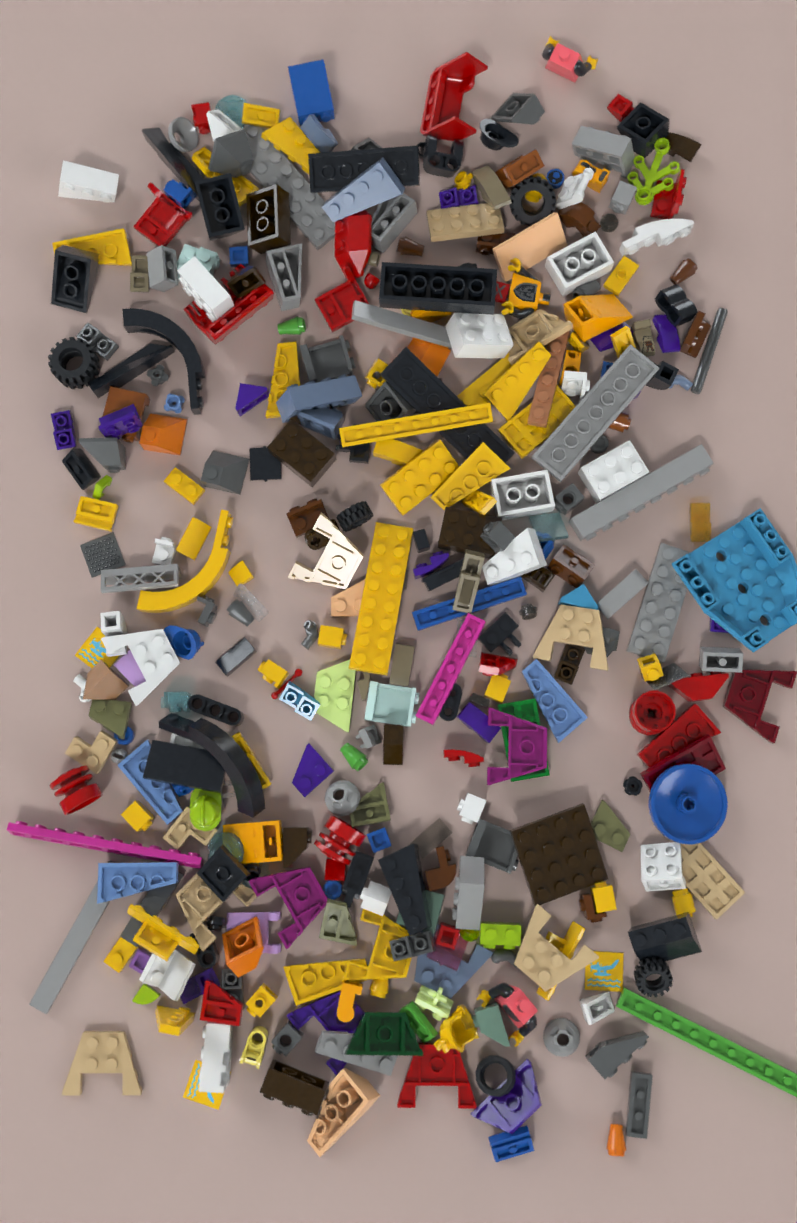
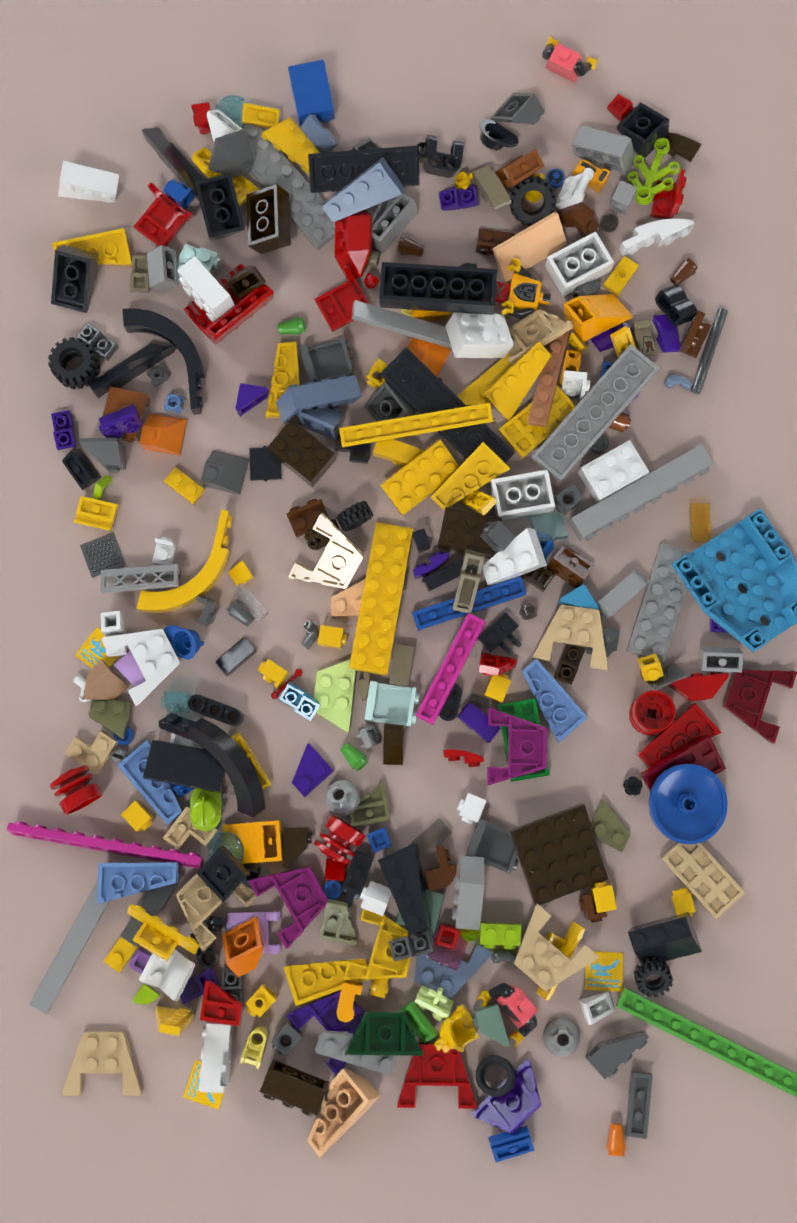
light grey piece [168,117,198,152] -> none
yellow slope [176,517,212,561] -> none
blue plate [229,246,249,268] -> none
light grey wedge [266,243,302,311] -> none
red windscreen [420,52,488,141] -> none
tan plate [426,203,504,242] -> none
white bracket [641,842,686,892] -> none
black brick [646,361,679,390] -> none

